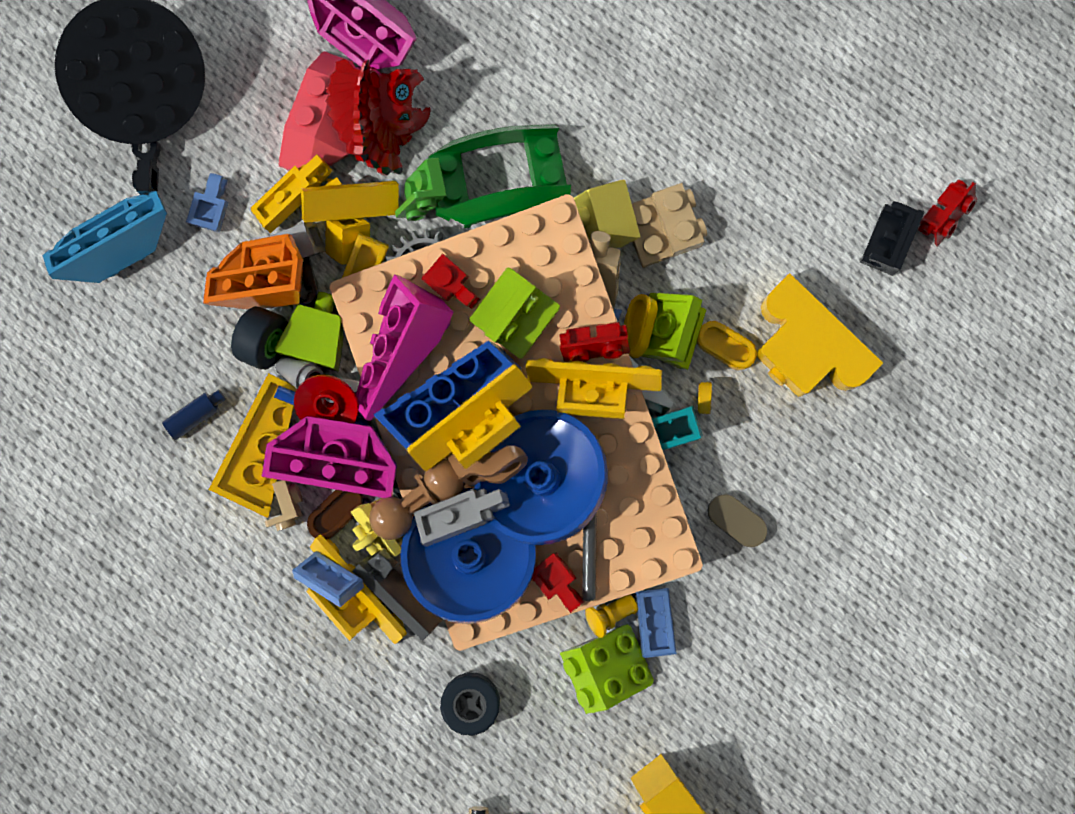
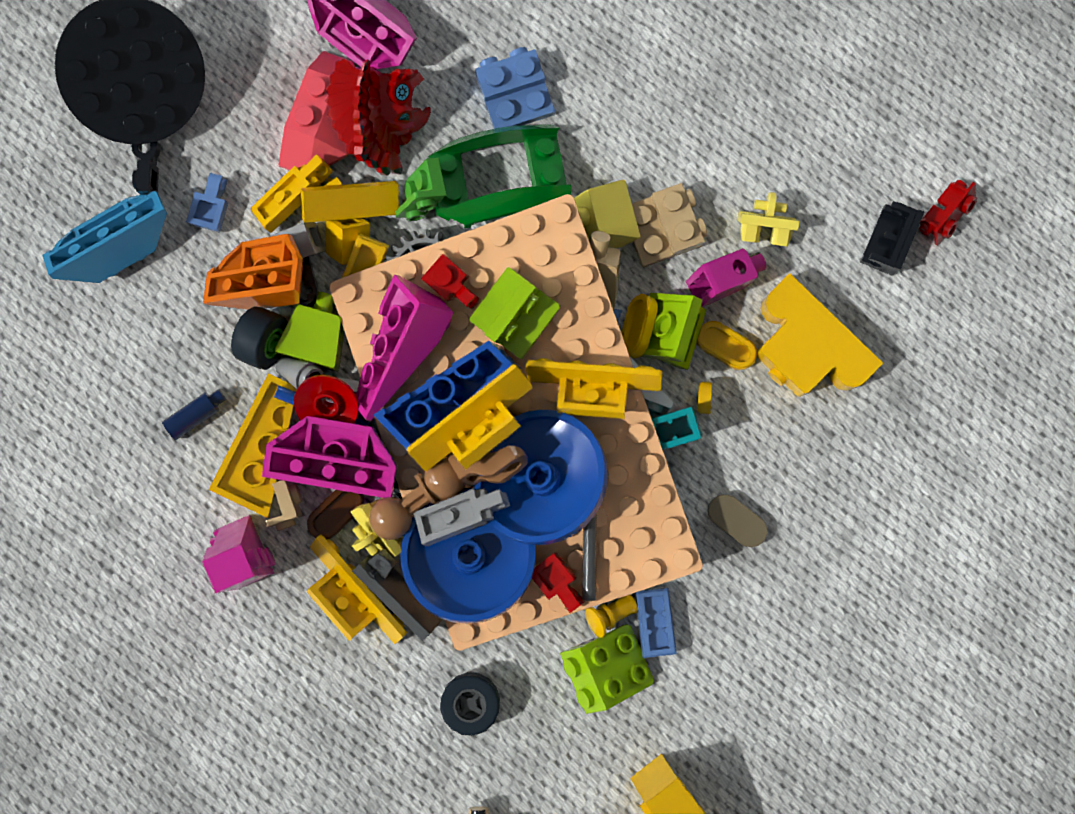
medium blue plate [292,551,364,607] -> none
red hinge [559,322,631,362] -> none
none -> dark pink wedge [202,515,276,594]
none -> medium blue plate [475,47,555,129]
none -> dark pink torso [685,248,766,307]
none -> light yellow hips [737,192,800,247]

